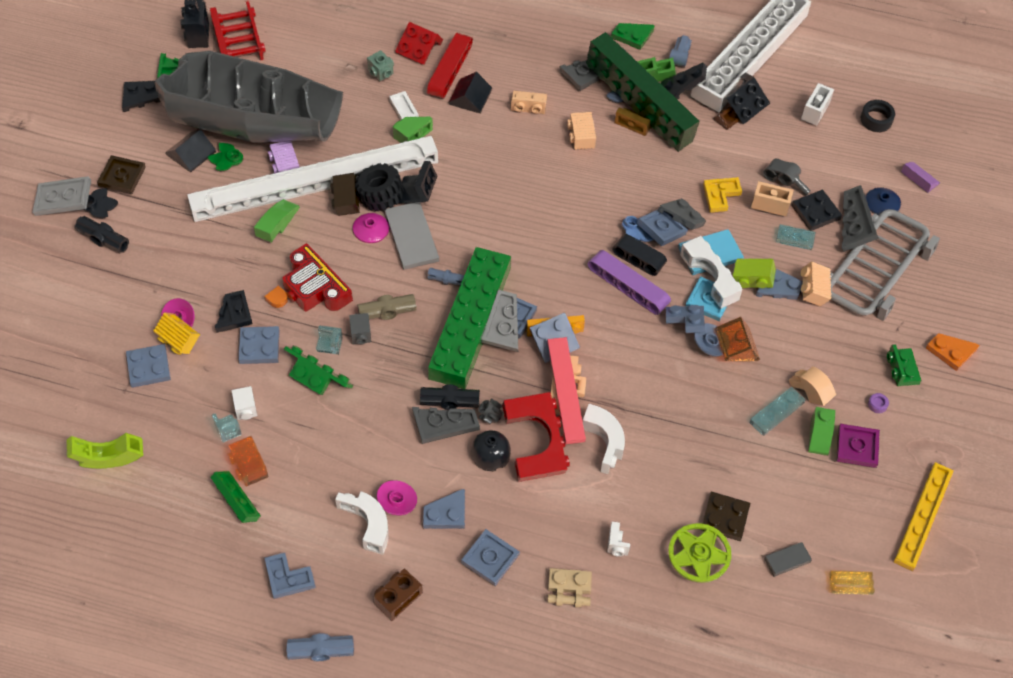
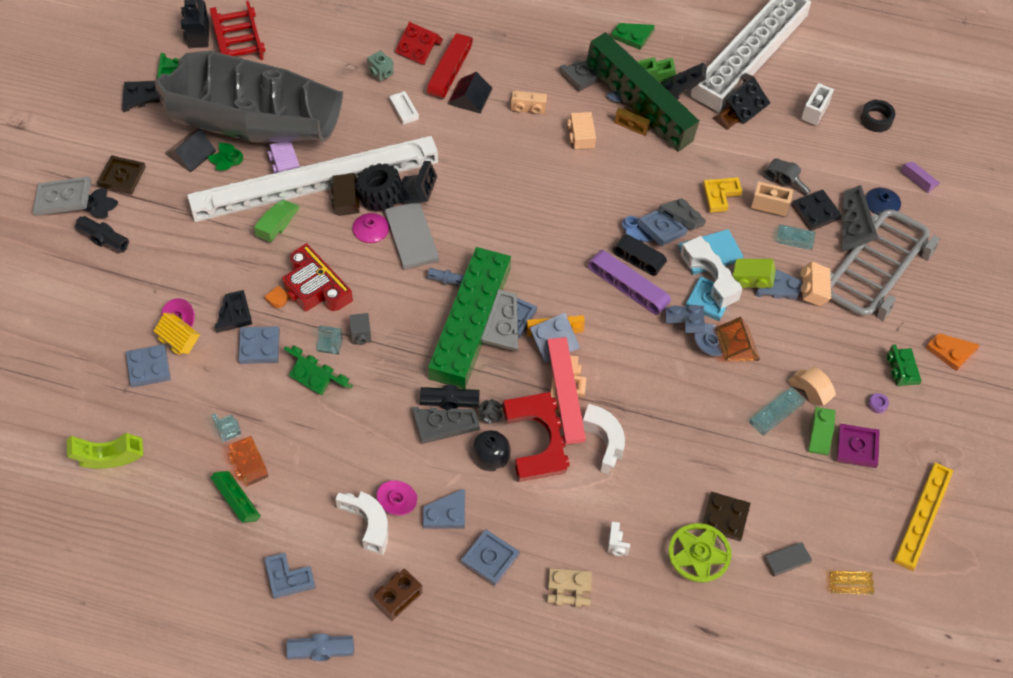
white brick [232,386,257,420] -> none
dark tan piece [357,294,417,320] -> none
bright green slope [393,116,433,143] -> none
sand blue piece [669,35,692,67] -> none

